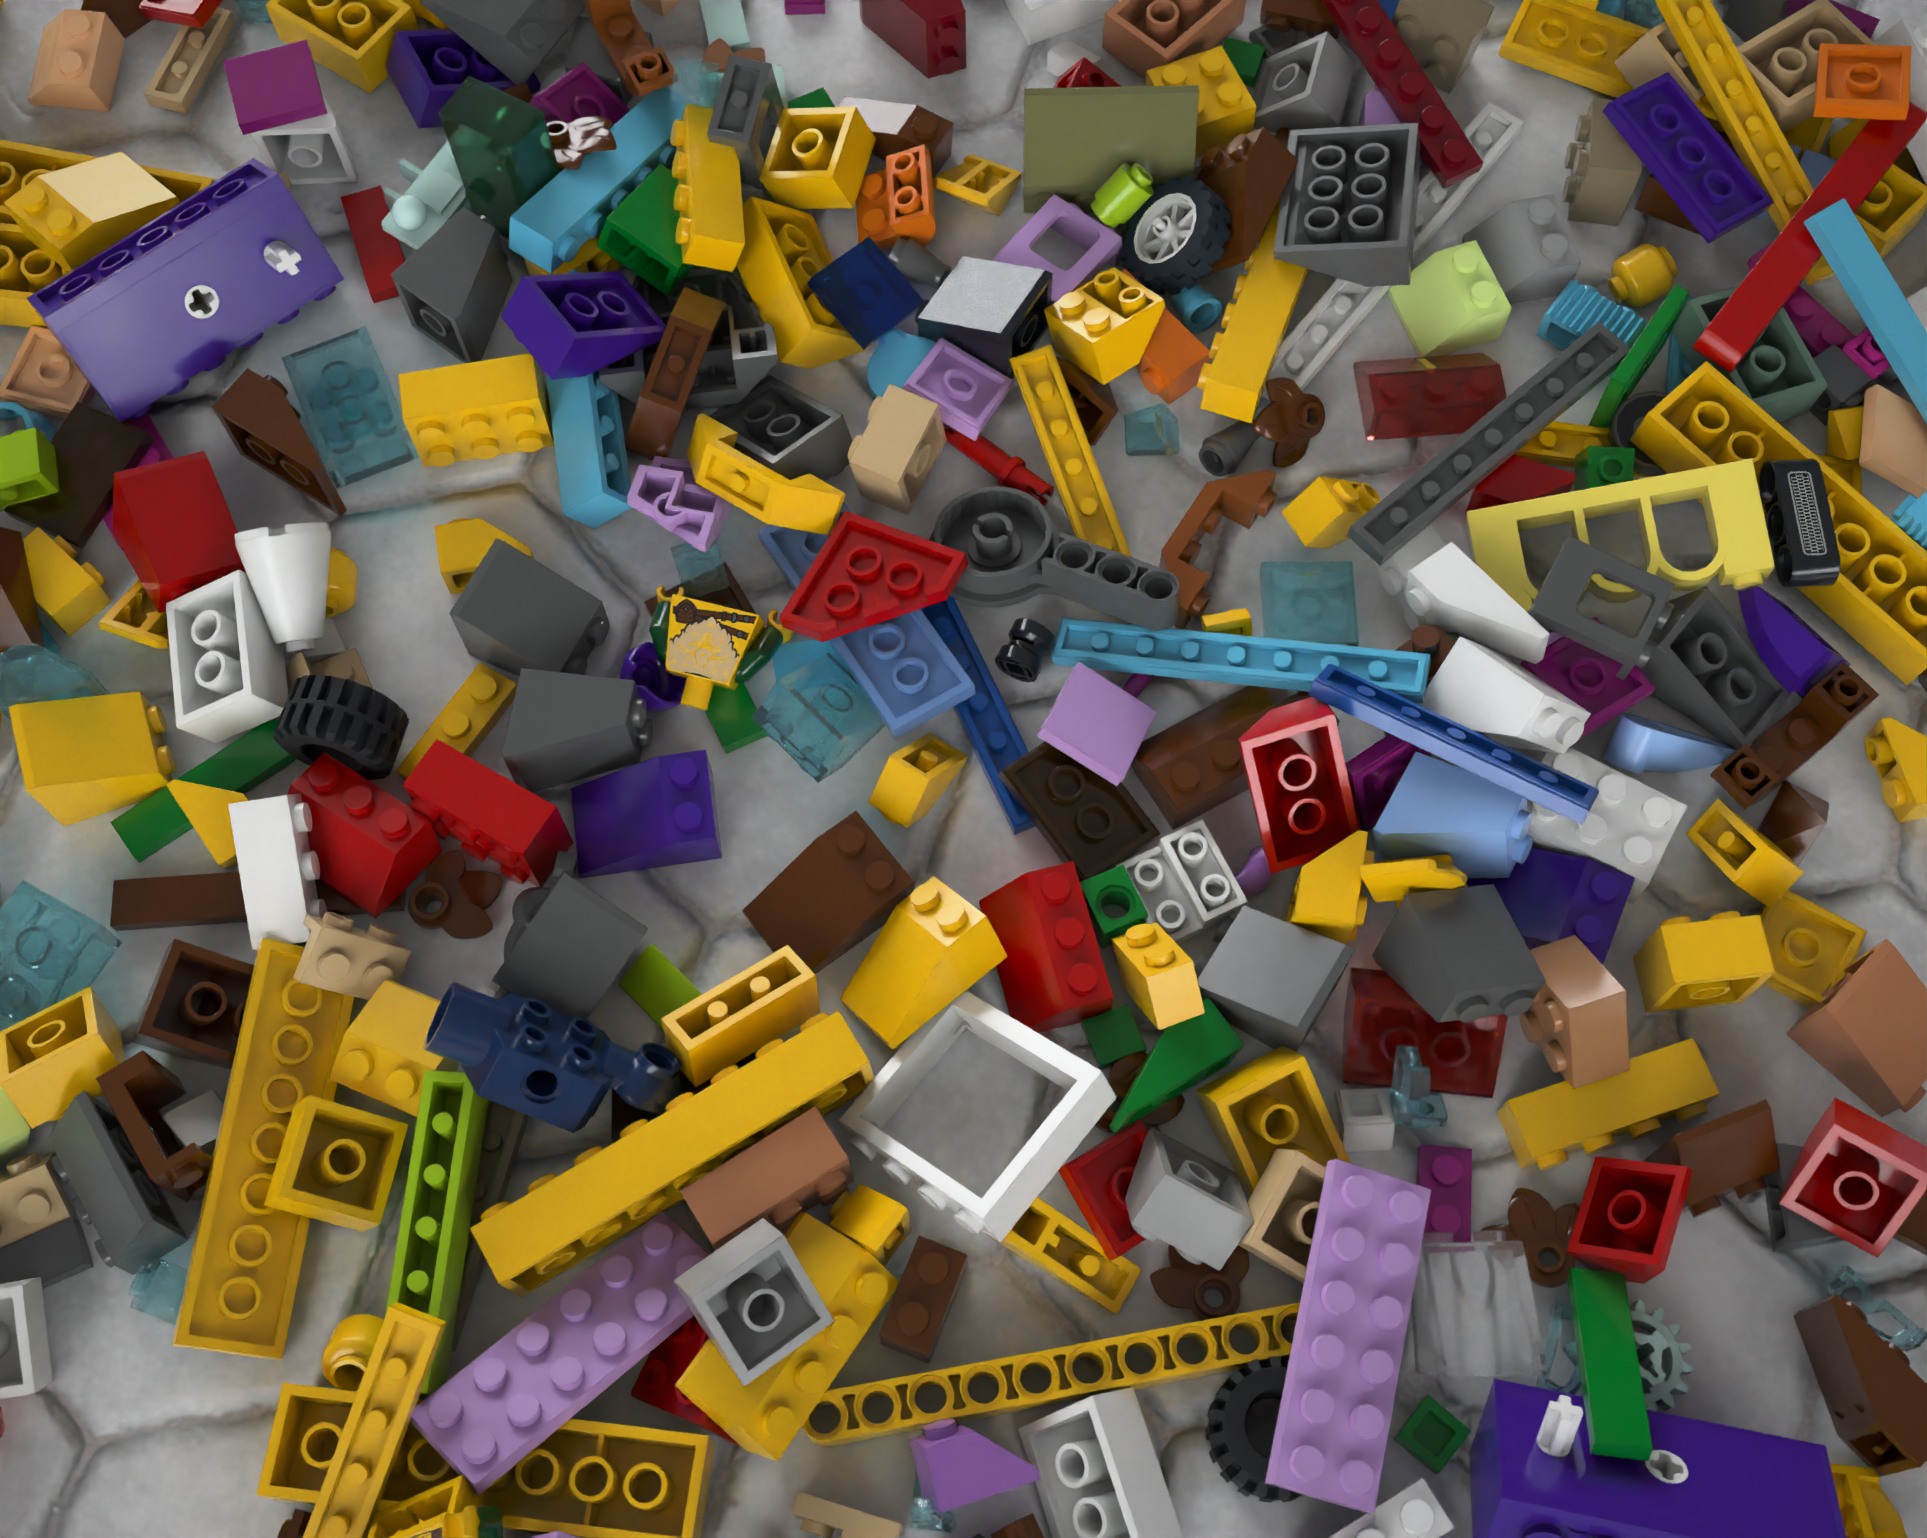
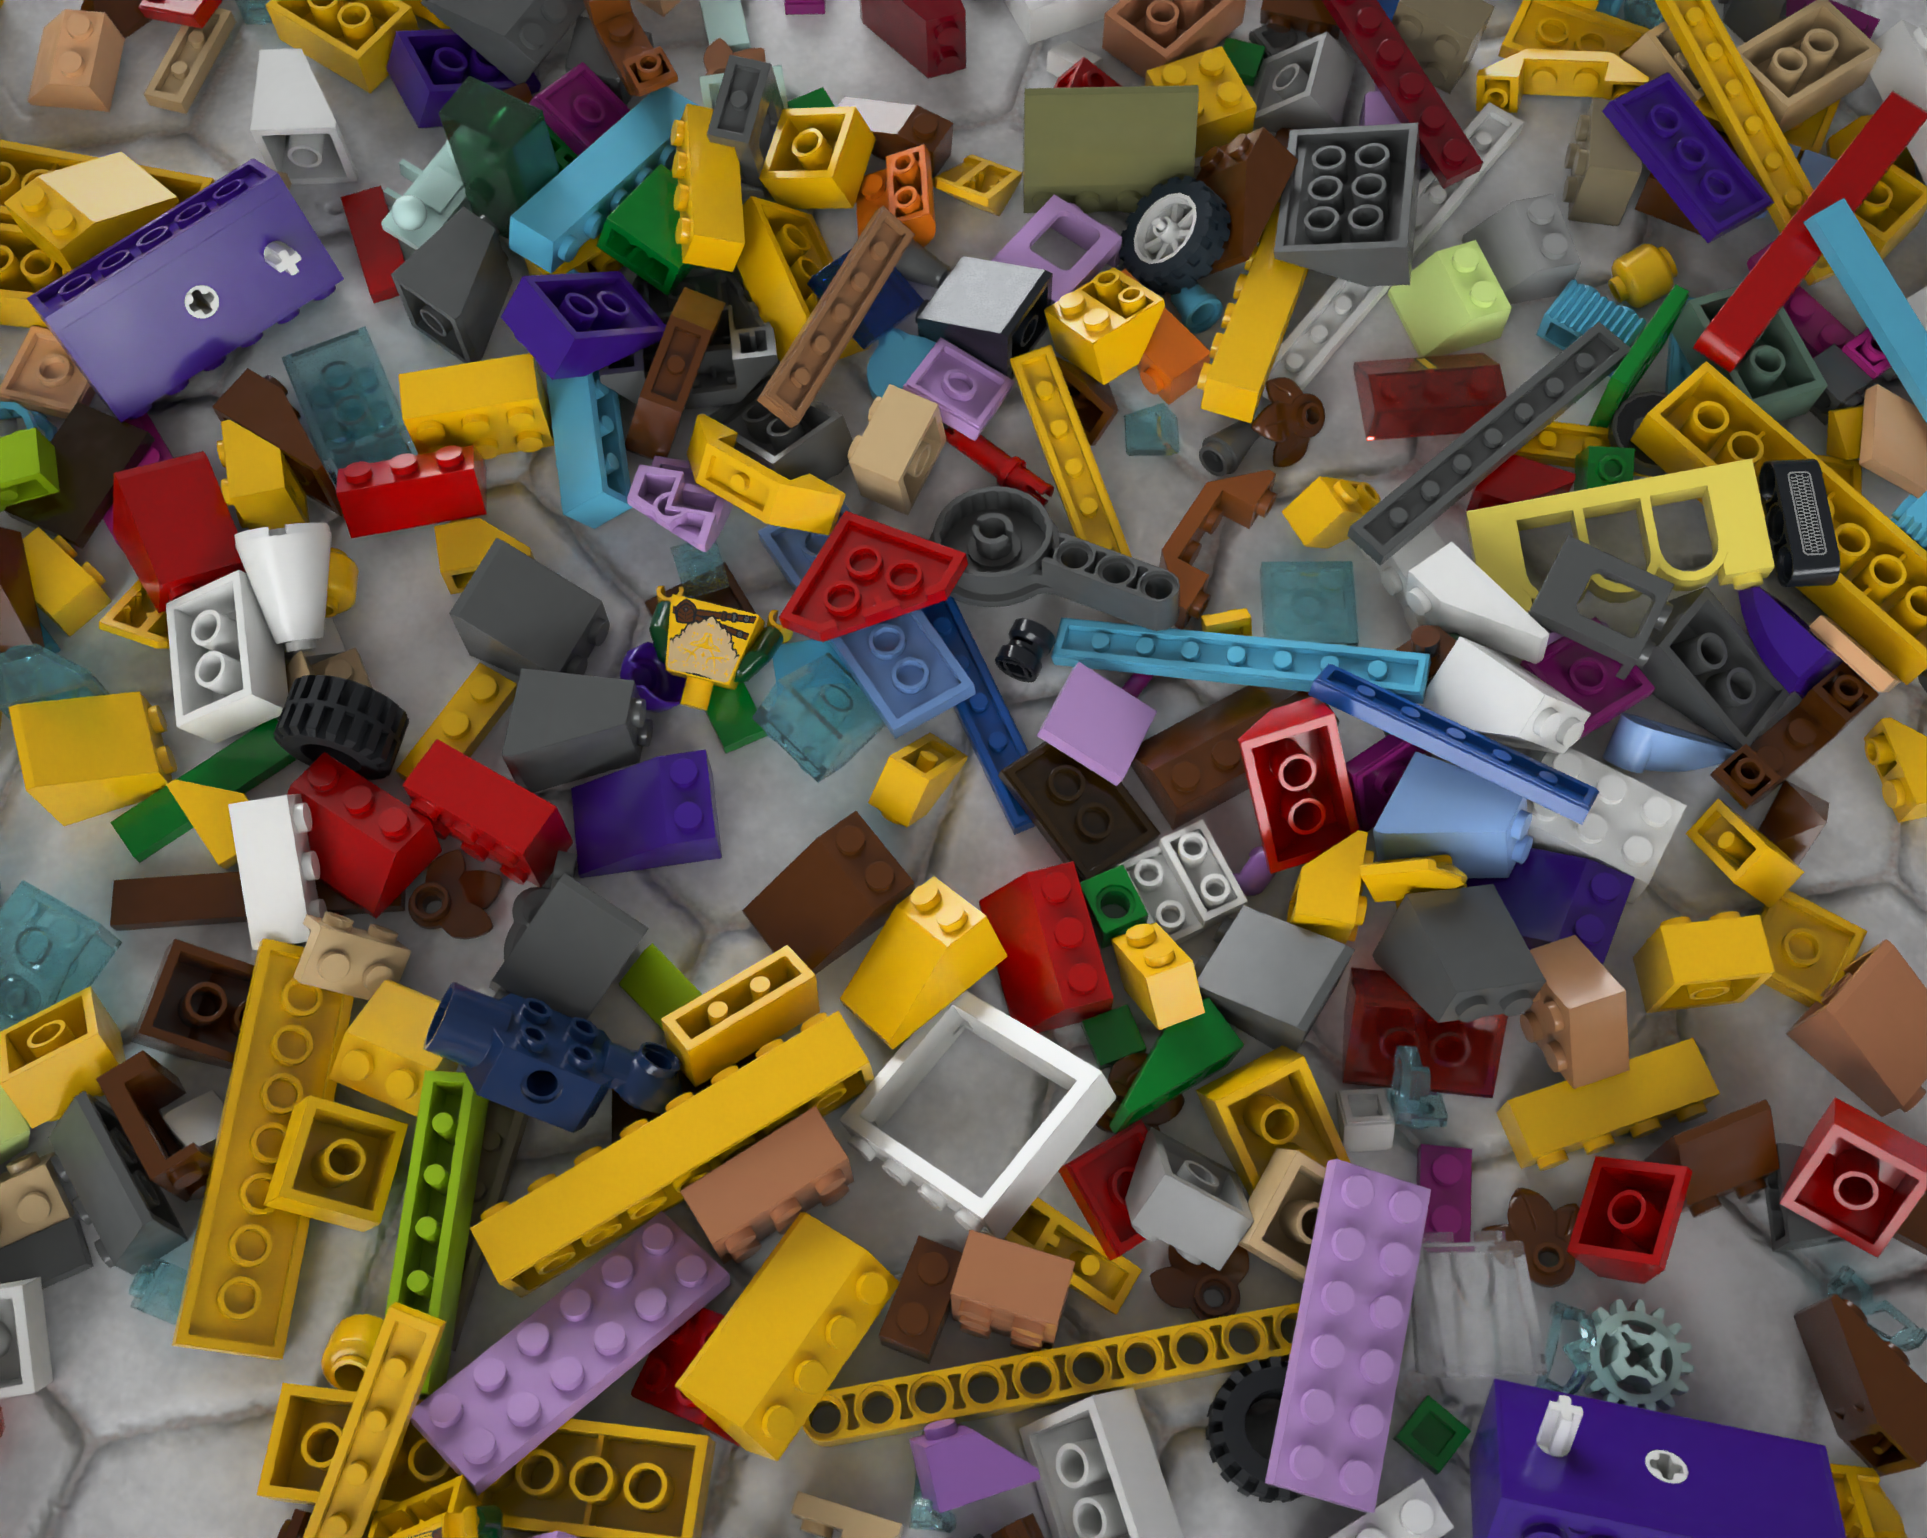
magenta tile [223,39,327,135] -> none
plate [535,116,617,170] -> none
clear light blue bracket [671,57,723,109] -> none
light grey slope [673,1218,834,1386] -> none
yellow slope [829,1183,911,1267] -> none
lime brick [1091,163,1154,228] -> none
green tile [1567,1267,1653,1461] -> none
orange plate [1813,43,1911,120] -> none
none -> yellow slope [217,420,310,530]
none -> red slope [336,445,487,539]
none -> medium nougat tile [757,206,915,428]
none -> nougat brick [950,1230,1075,1353]
none -> yellow slope [1476,49,1649,113]
none -> light nougat tile [1809,615,1901,693]

